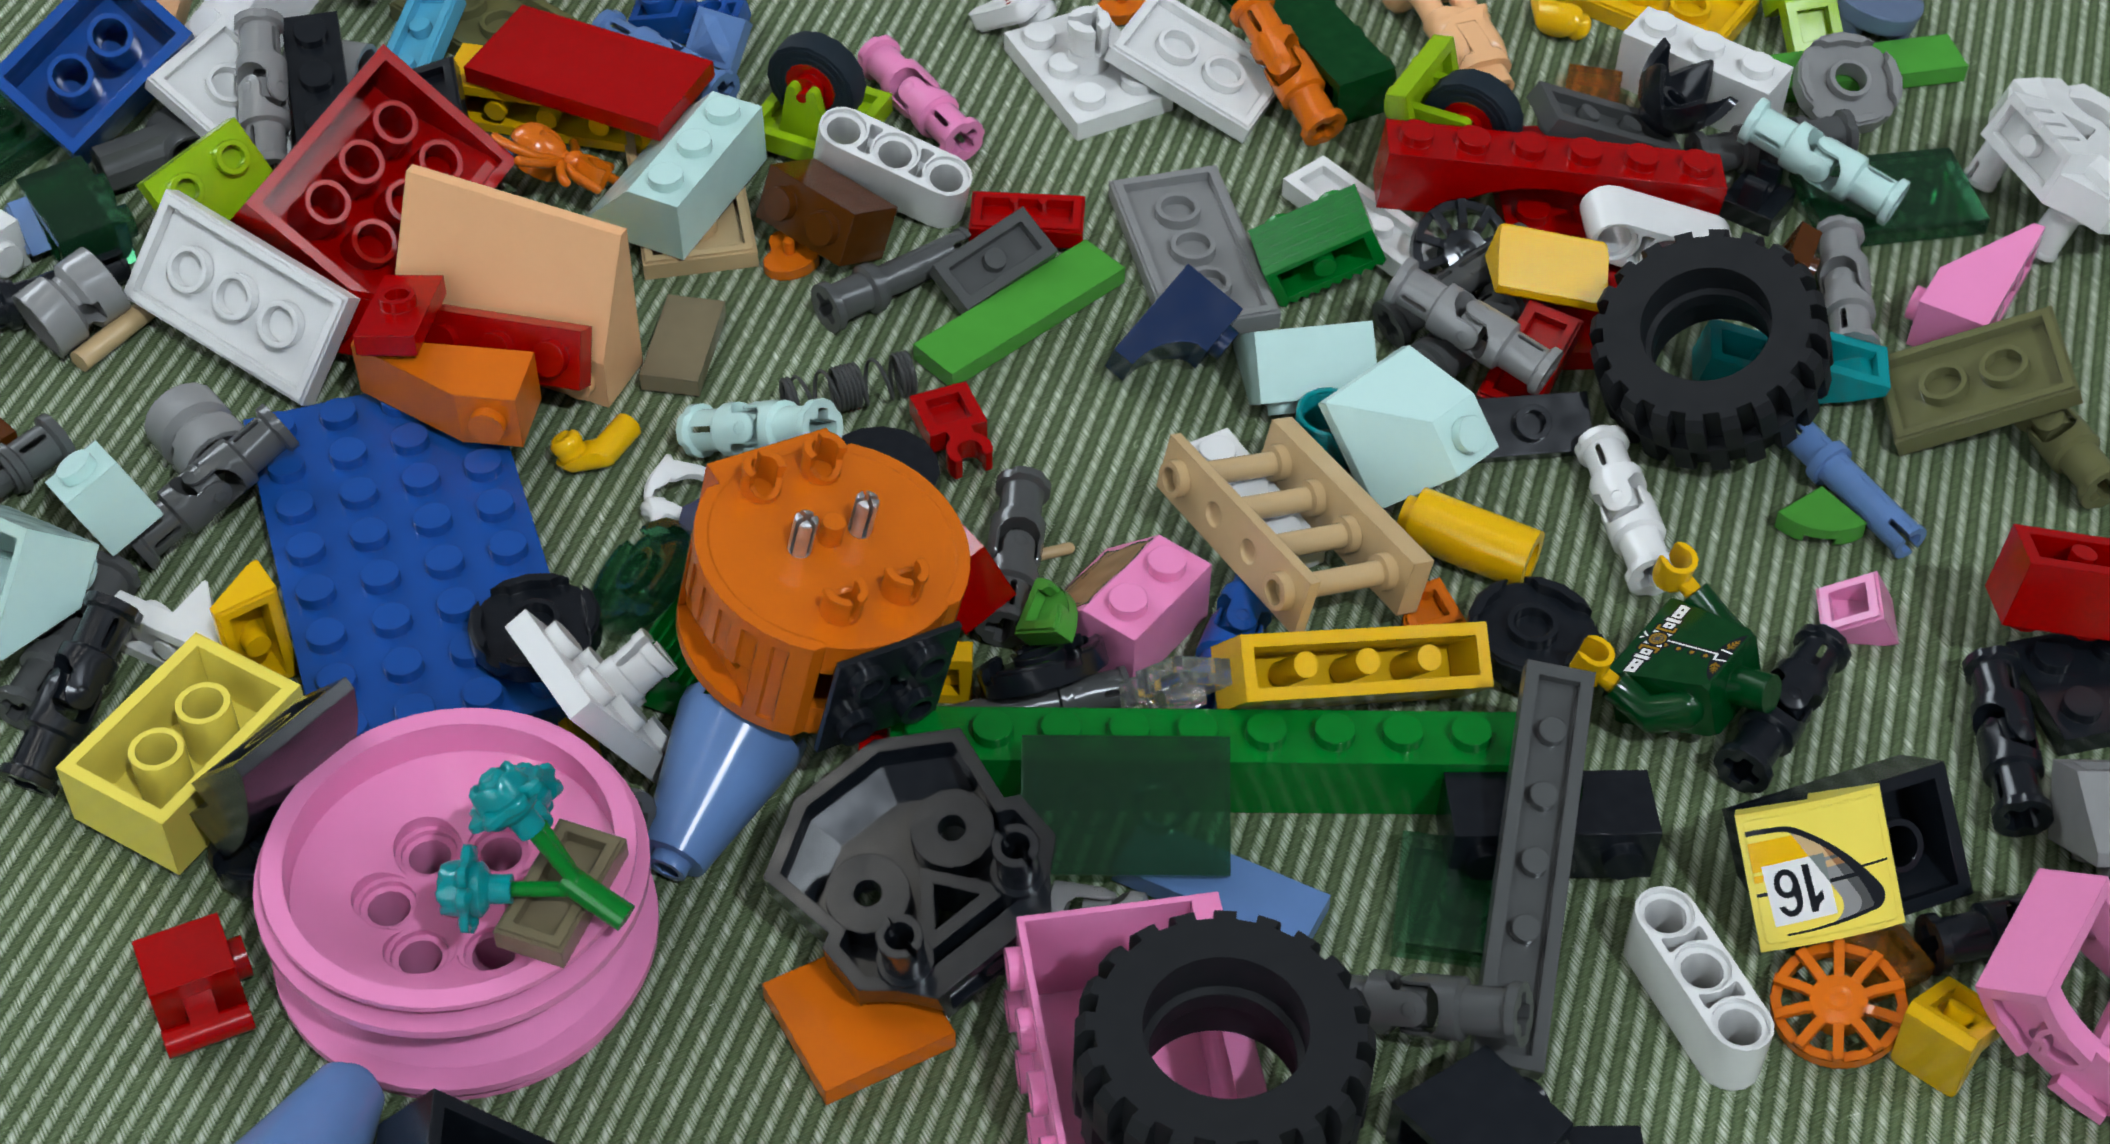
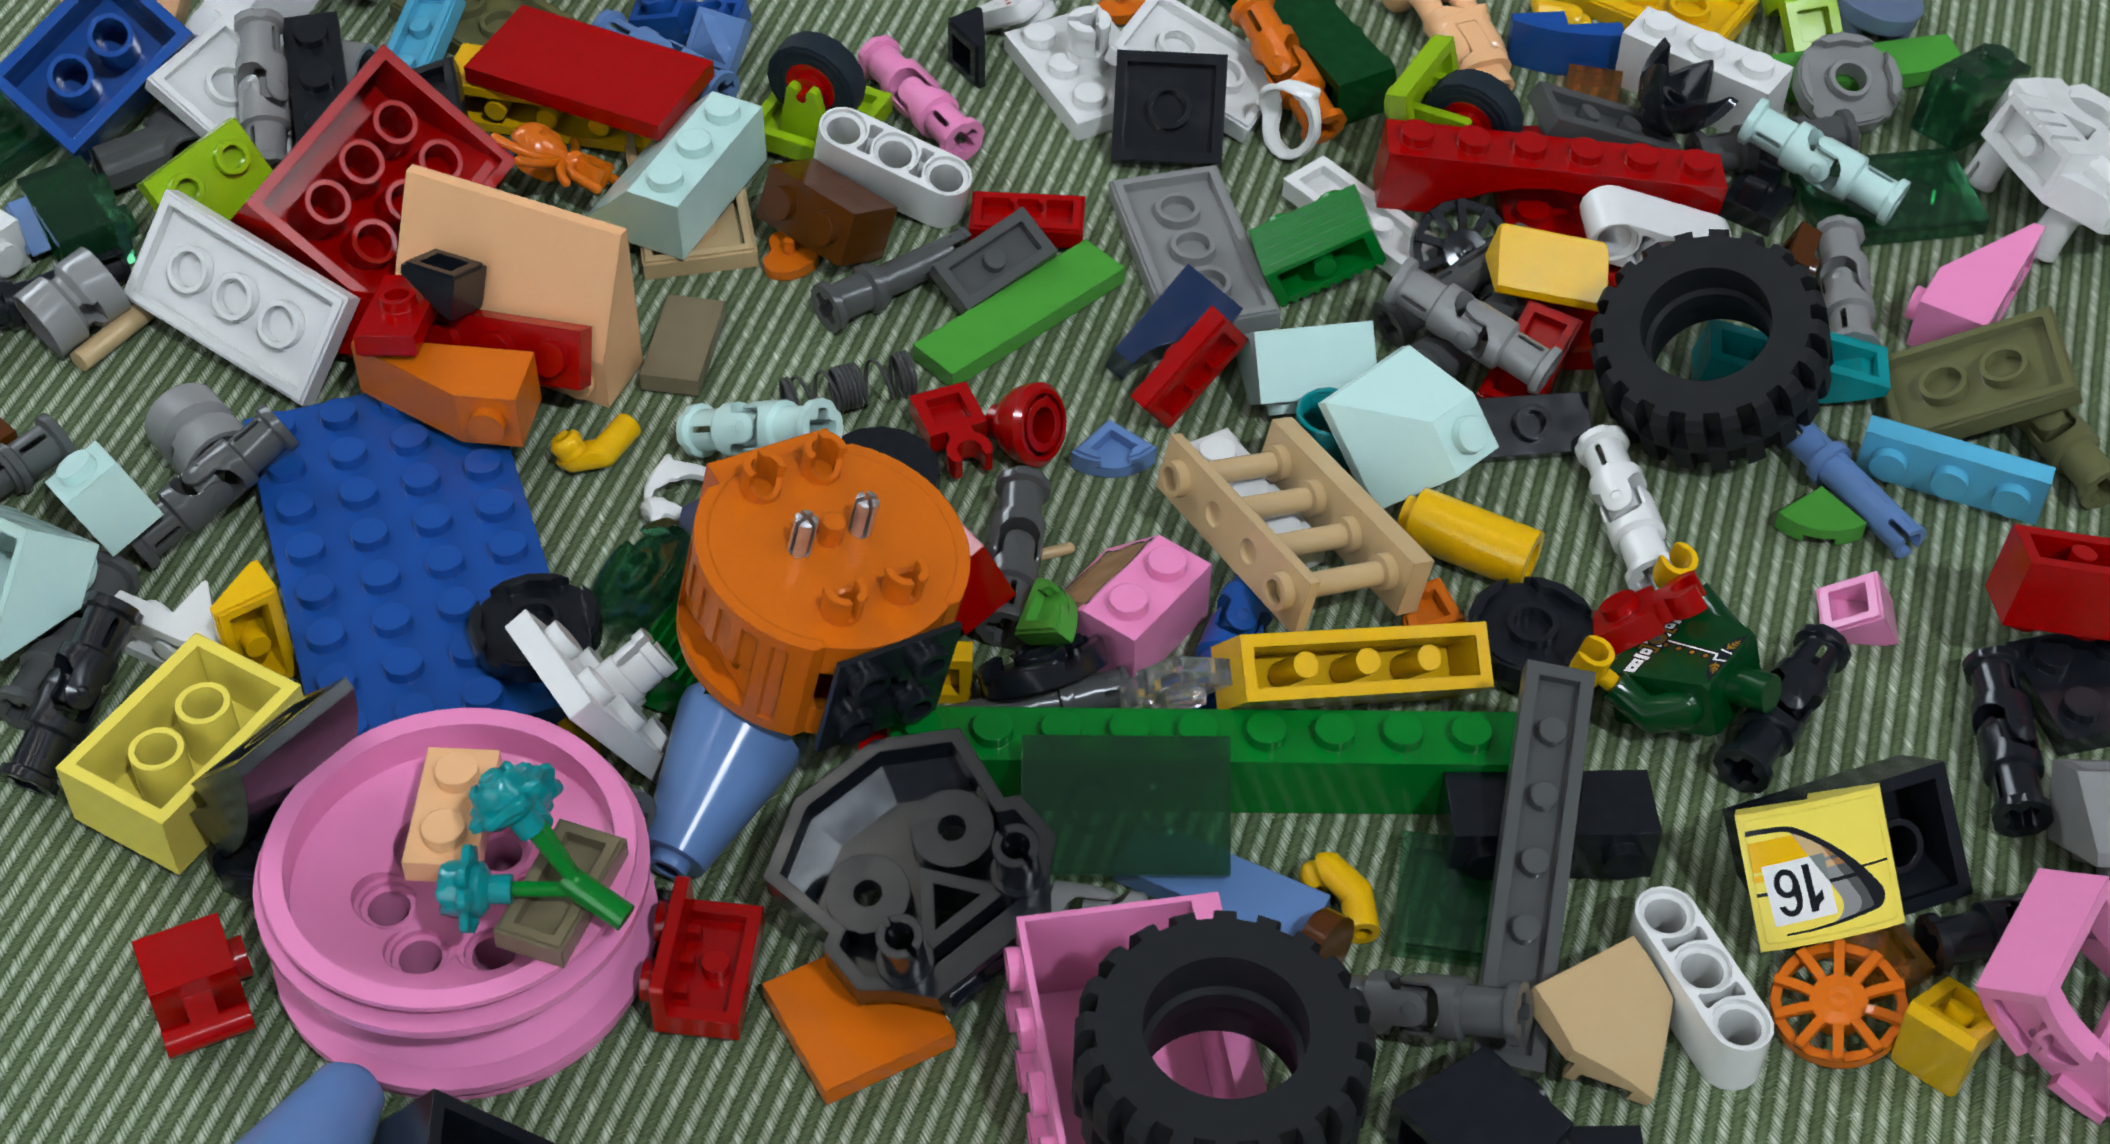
none -> black slope [400,248,487,321]
none -> light nougat plate [401,747,502,882]
none -> red bracket [639,875,765,1040]
none -> black slope [948,7,985,89]
none -> red brick [986,382,1067,467]
none -> medium blue tile [1071,419,1157,478]
none -> black plate [1111,49,1228,168]
none -> red plate [1130,305,1249,429]
none -> white piece [1255,79,1322,160]
none -> yellow arm [1299,851,1381,944]
none -> reddish brown tile [1301,907,1354,963]
none -> blue slope [1506,11,1624,78]
none -> tan slope [1531,935,1673,1106]
none -> red plate [1593,570,1707,655]
none -> medium azure plate [1856,415,2056,525]
none -> clear green brick [1909,43,2032,153]

